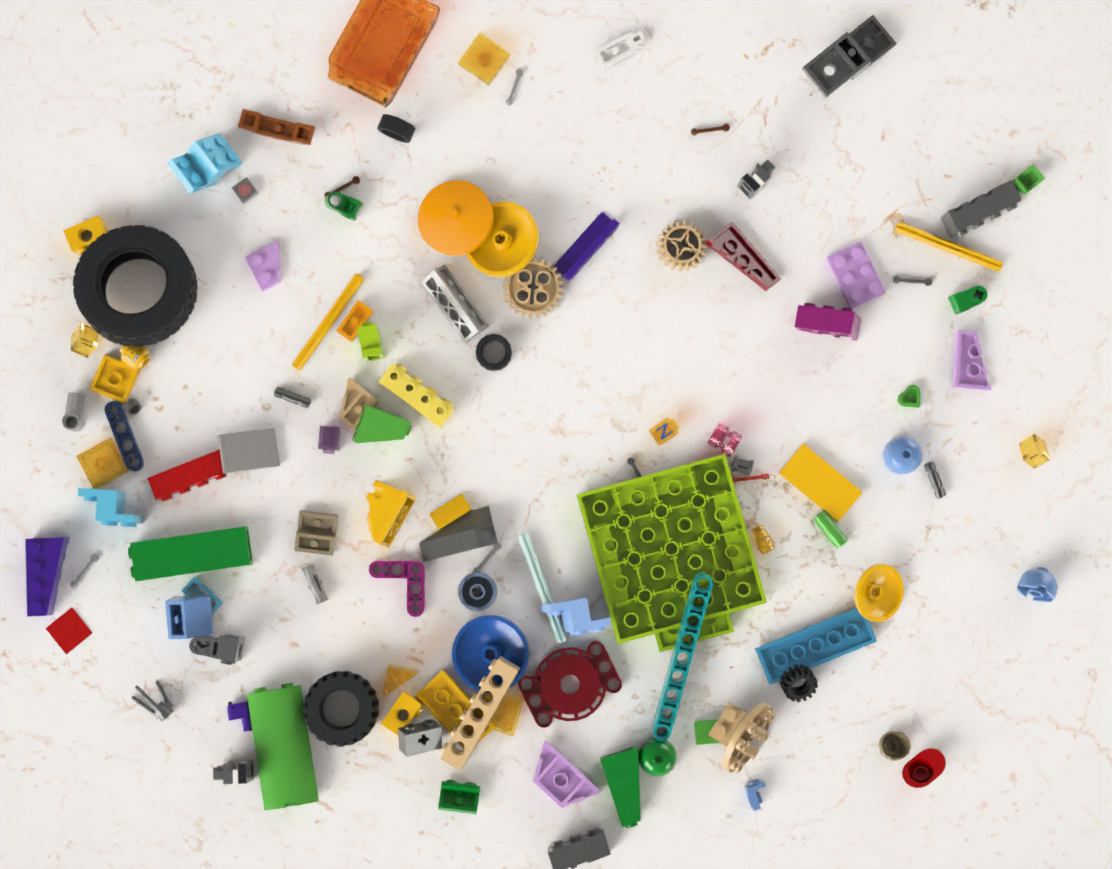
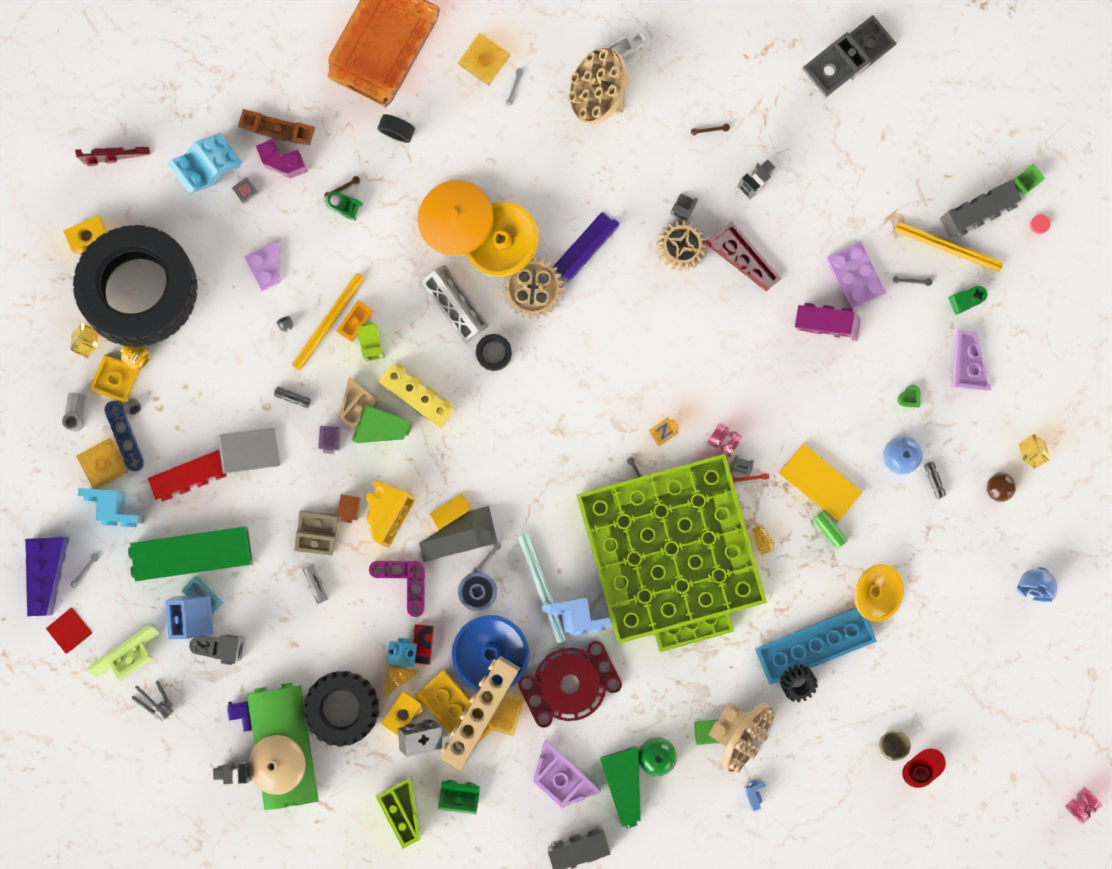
teal beam [652,572,713,741] -> none
none -> dark red wing [75,147,150,167]
none -> yellowish green bracket [87,624,160,681]
none -> tan dish [248,735,306,794]
none -> magenta brick [256,139,308,178]
none -> dark grey hinge [276,316,293,332]
none -> dark orange brick [336,494,362,523]
none -> lime wedge [375,776,422,849]
none -> dark azure brick [387,638,417,667]
none -> slope [413,624,434,665]
none -> tan bracket [568,48,628,124]
none -> dark grey panel [670,194,698,222]
none -> reddish brown hair [986,472,1016,502]
none -> coral tile [1030,214,1051,234]
none -> clear pink wheel [1065,787,1103,825]

